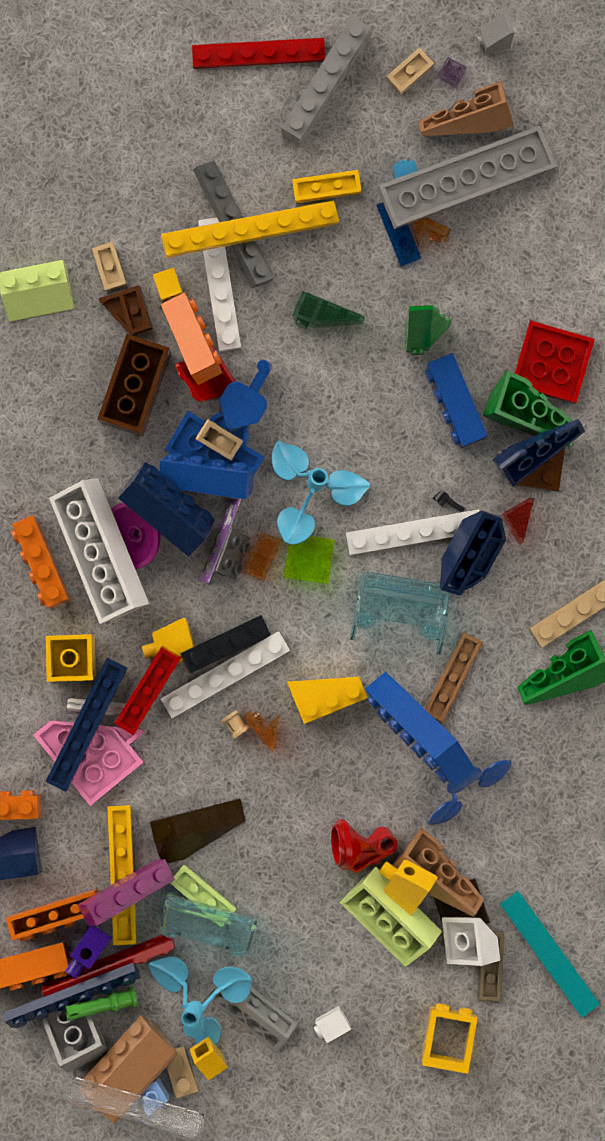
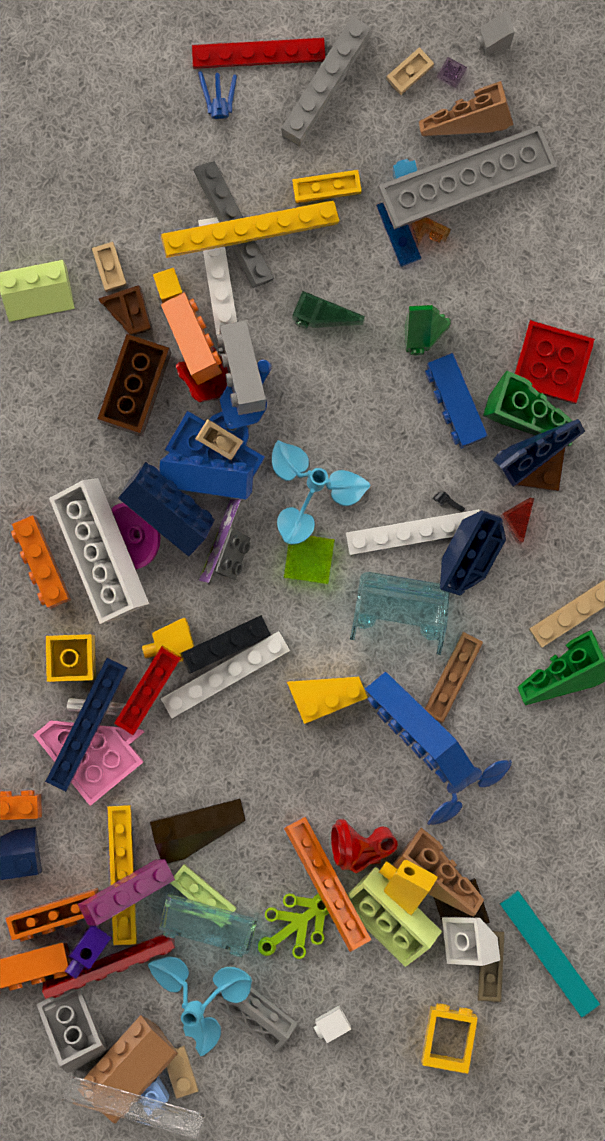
dark blue plate [2,963,141,1028] -> none
bright green pin [65,987,137,1021] -> none
yellow brick [189,1036,228,1081] -> none
tan bush [221,710,250,740] -> none
clear orange slope [243,710,279,751] -> none
clear orange slope [244,531,282,582] -> none
none -> blue plant [198,71,237,119]
none -> light grey brick [216,321,266,415]
none -> lime plant [258,893,329,959]
none -> orange plate [284,817,371,952]

